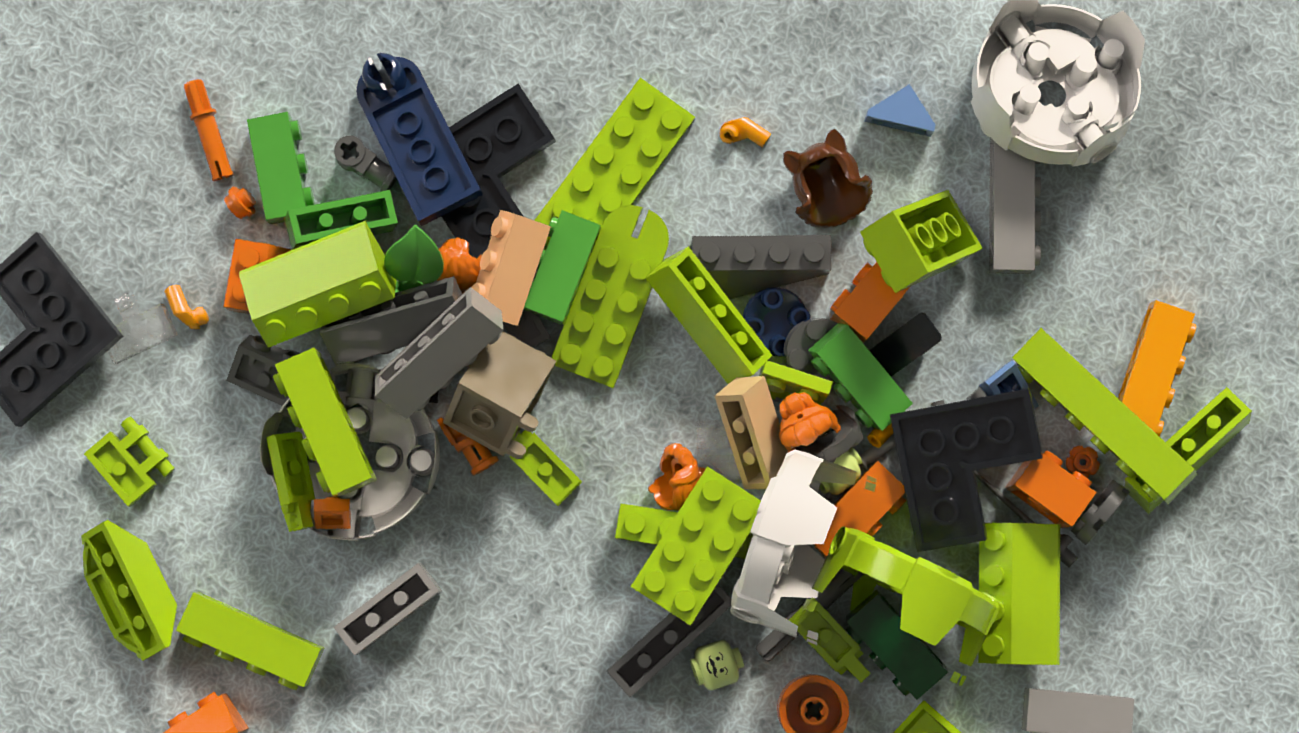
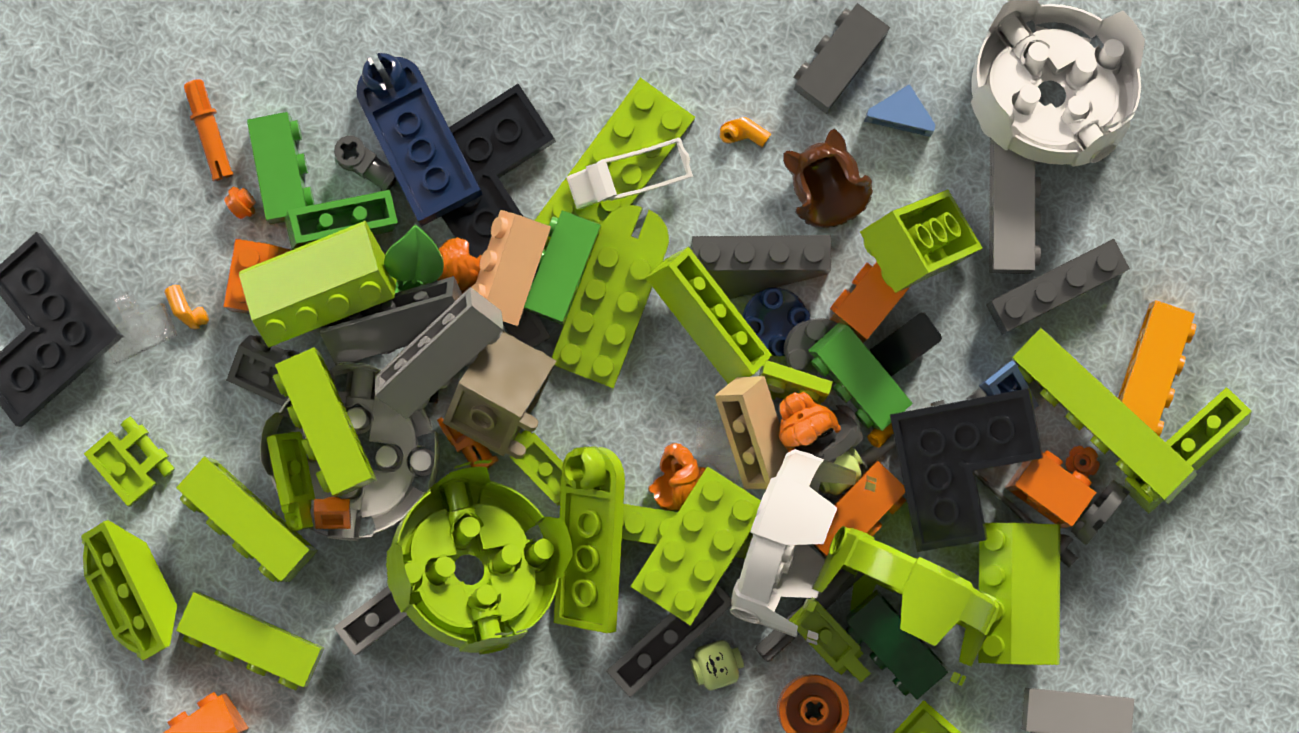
none -> lime brick [176,456,318,582]
none -> lime piece [386,460,573,655]
none -> lime plate [554,446,625,634]
none -> white piece [566,138,693,209]
none -> dark grey brick [793,3,890,114]
none -> dark grey brick [986,239,1130,335]

